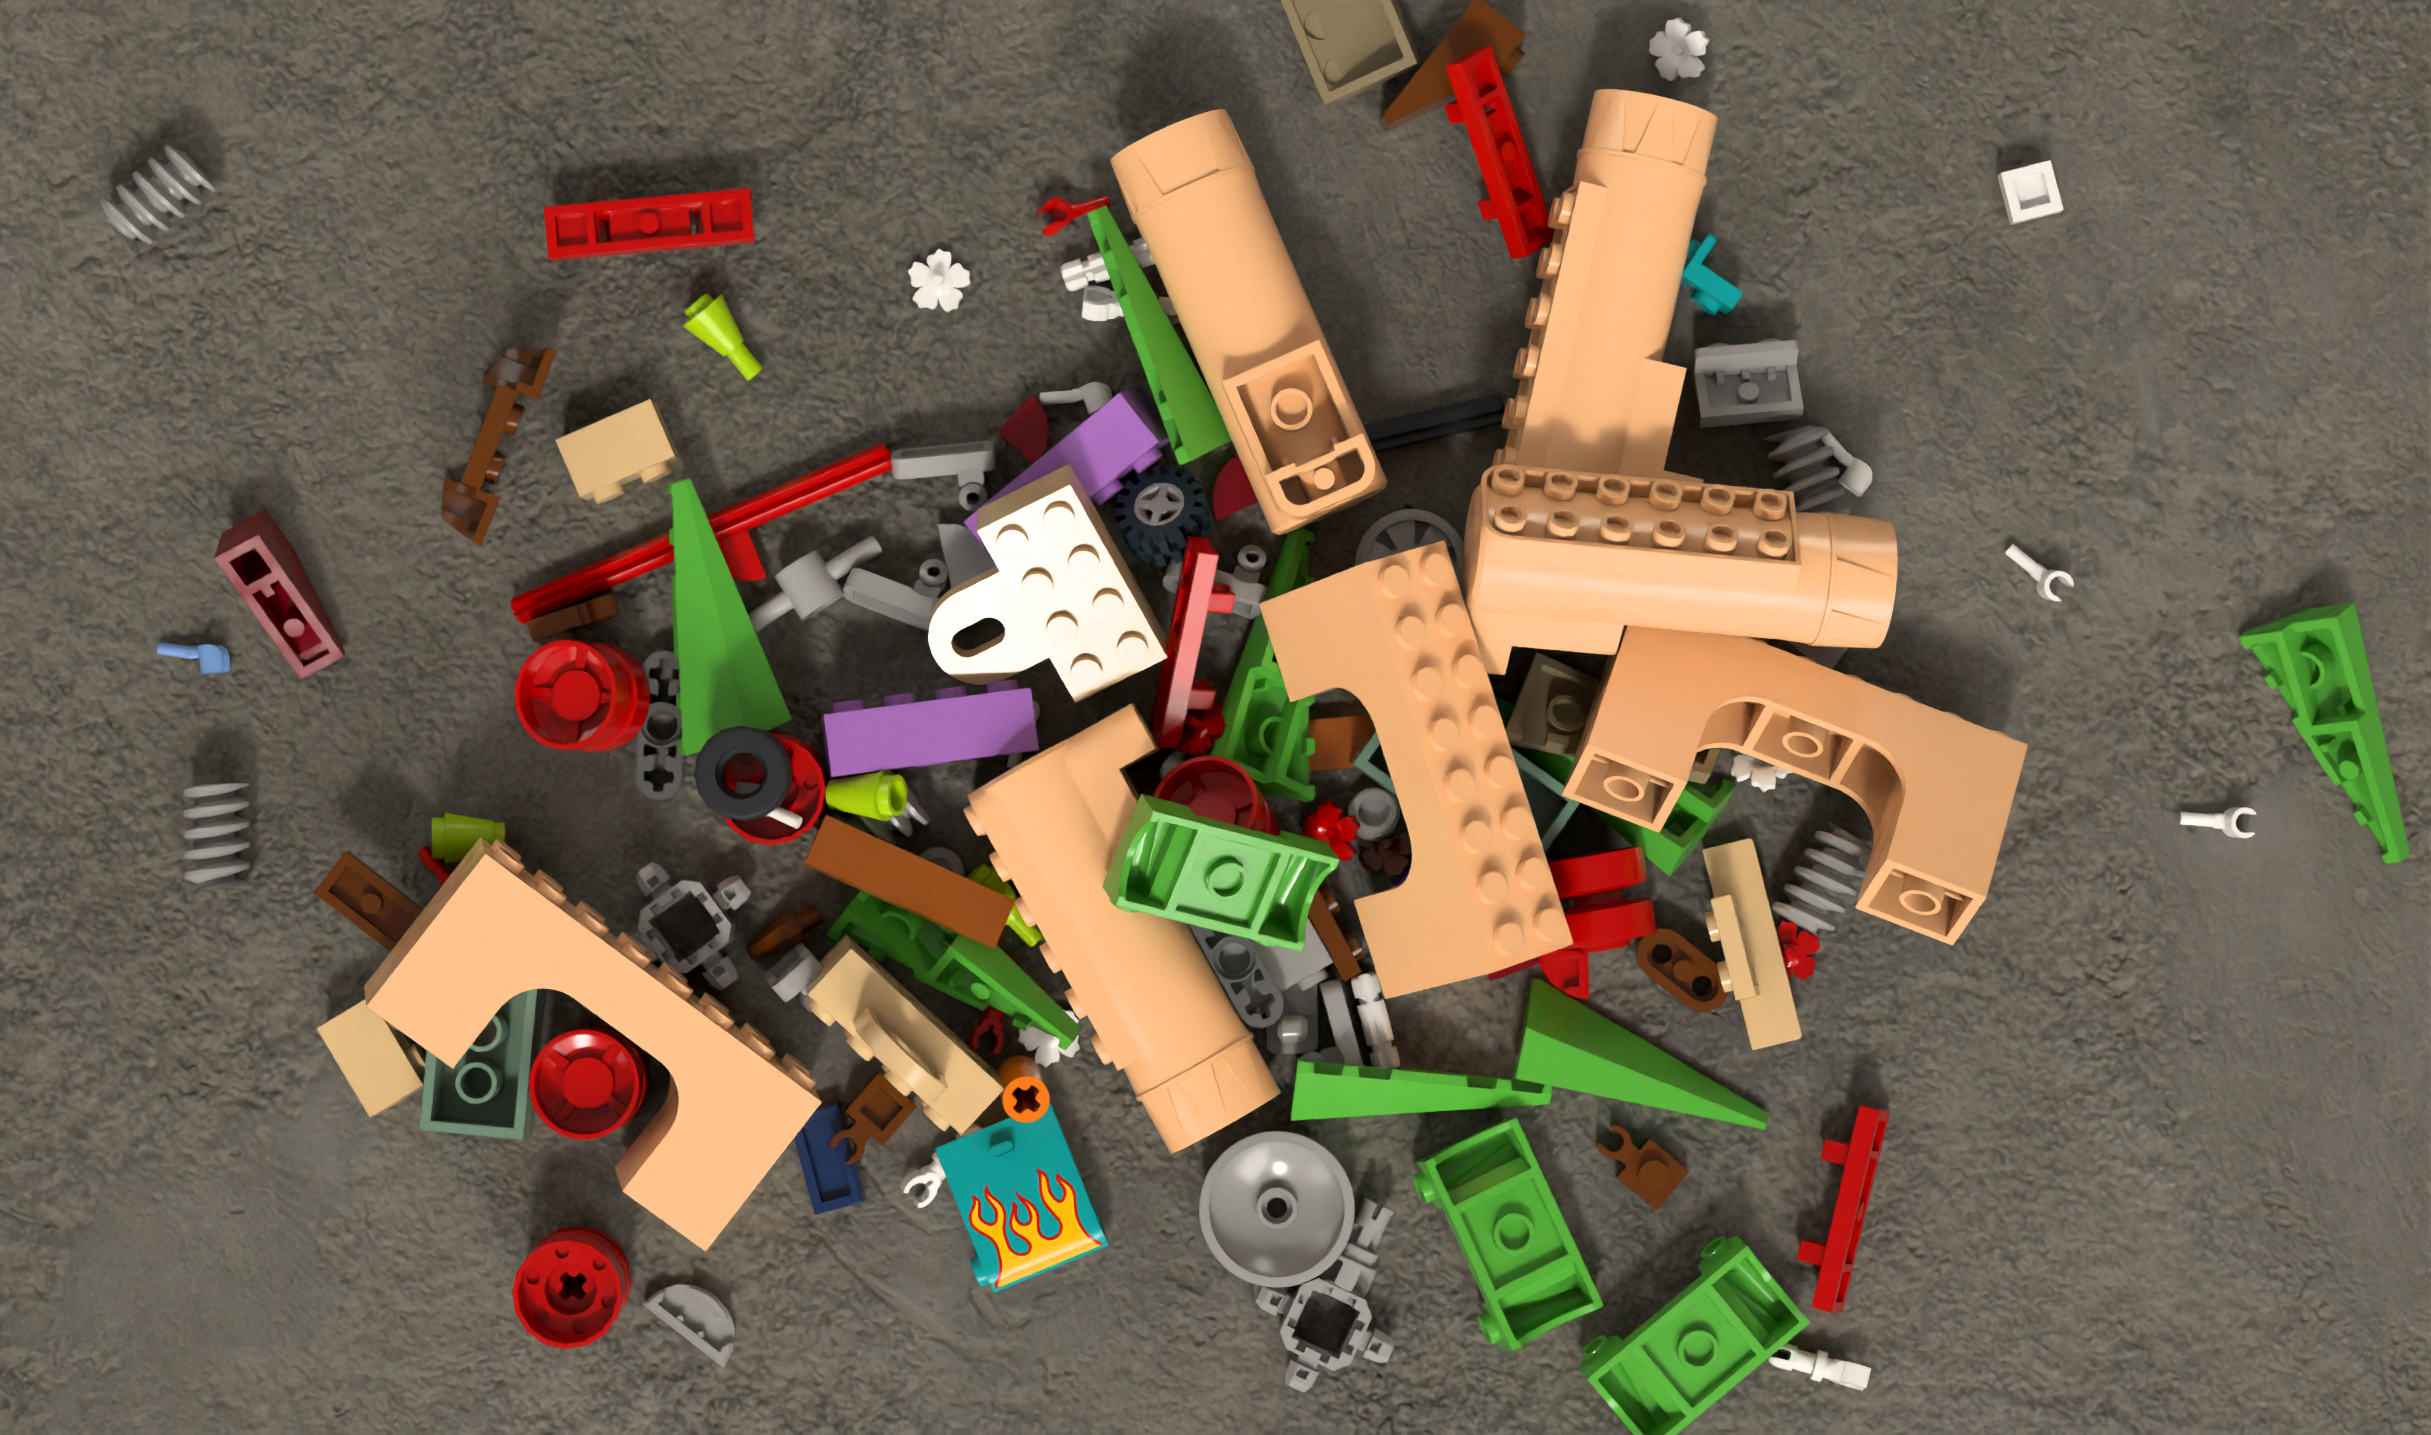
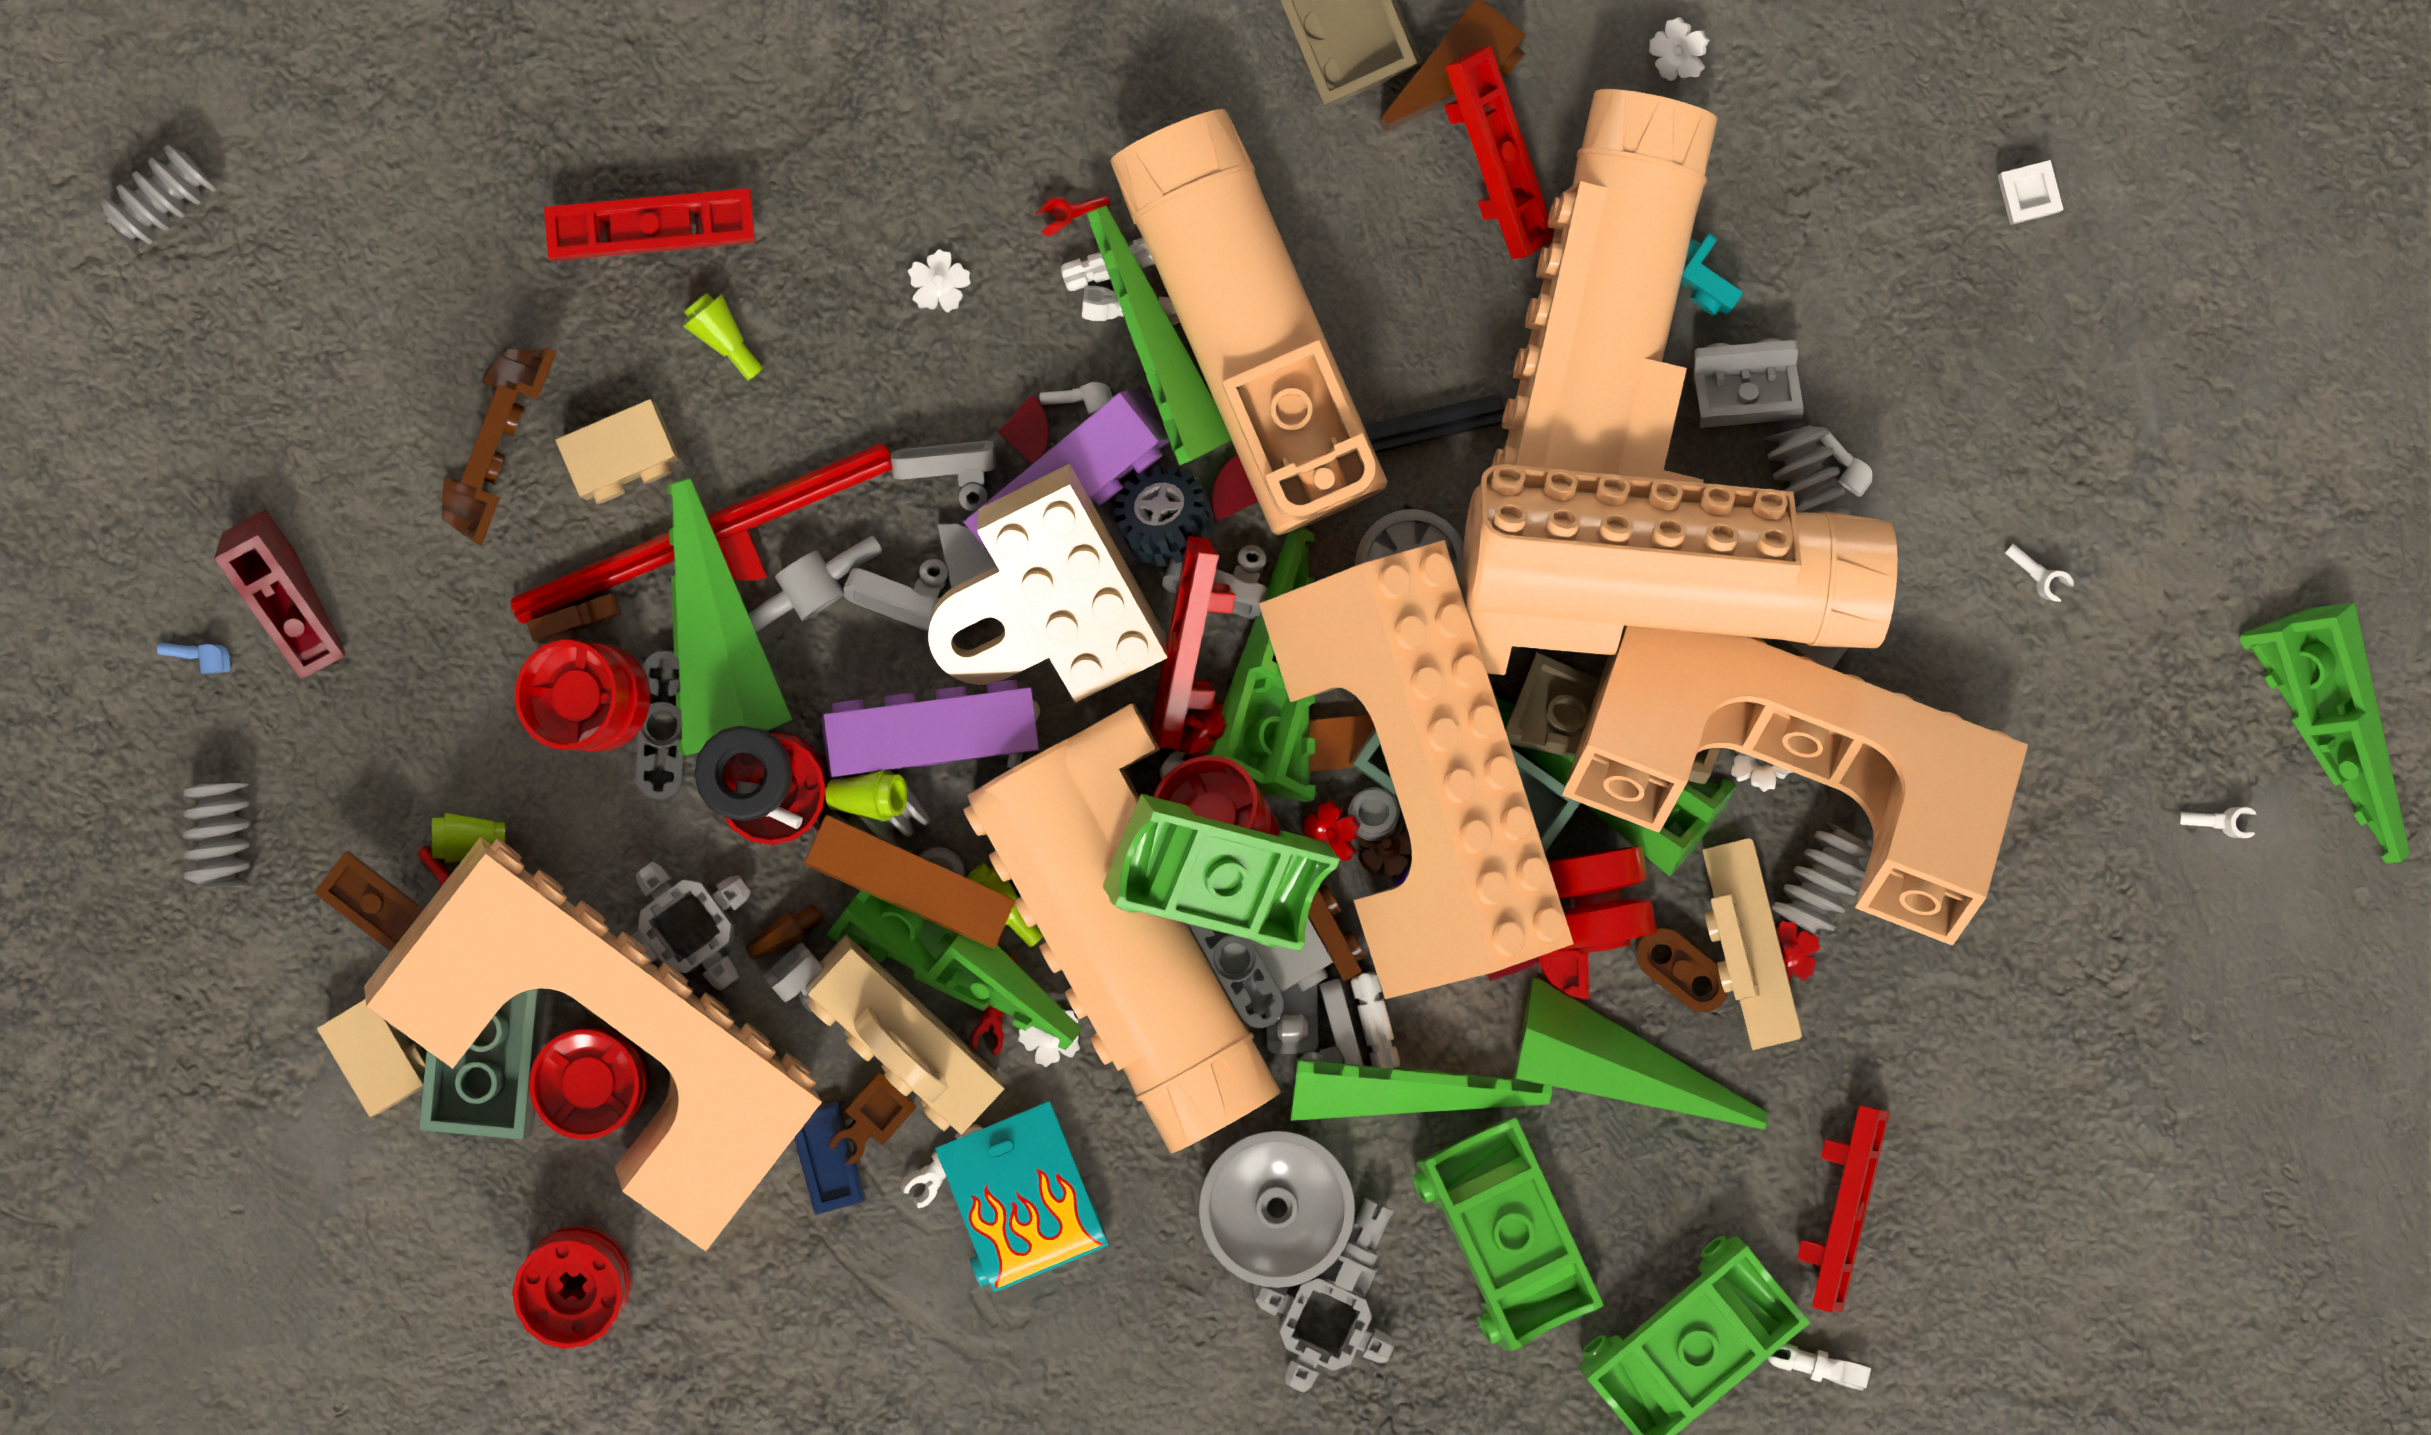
light grey tile [642,1283,736,1368] -> none
orange piece [997,1055,1050,1123] -> none
reddish brown plate [1596,1124,1689,1211] -> none

